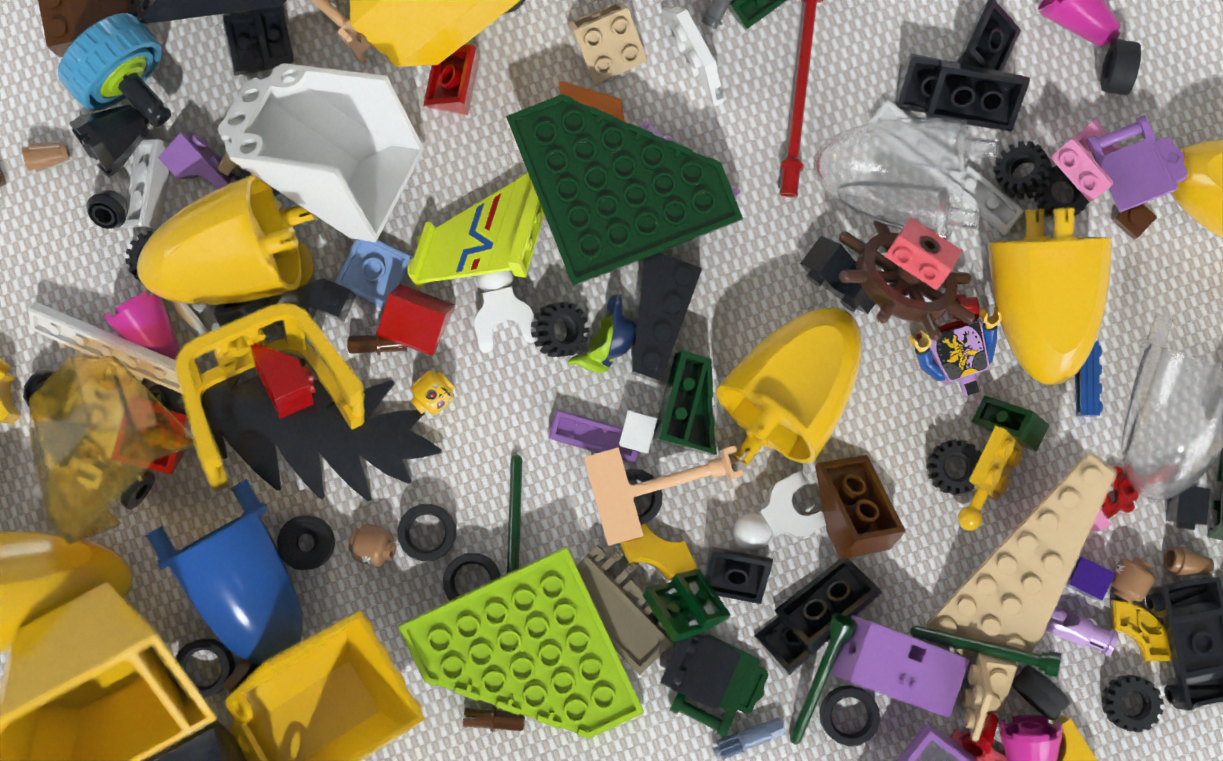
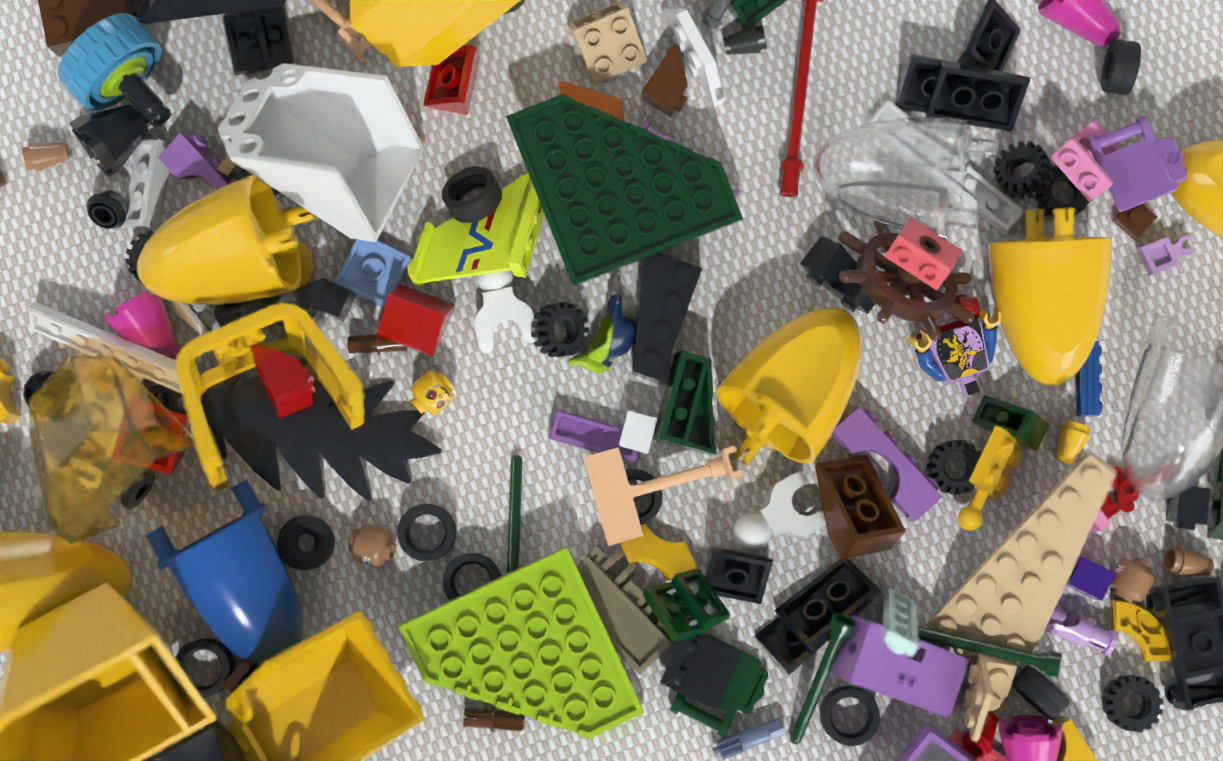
none -> black tyre [442,166,502,223]
none -> reddish brown slope [641,42,689,118]
none -> pearl dark grey cone [723,24,767,55]
none -> medium lavender arch [831,407,942,522]
none -> light aqua plate [883,587,919,657]
none -> yellow cone [1055,419,1091,465]
none -> lavender plate [1137,235,1196,276]

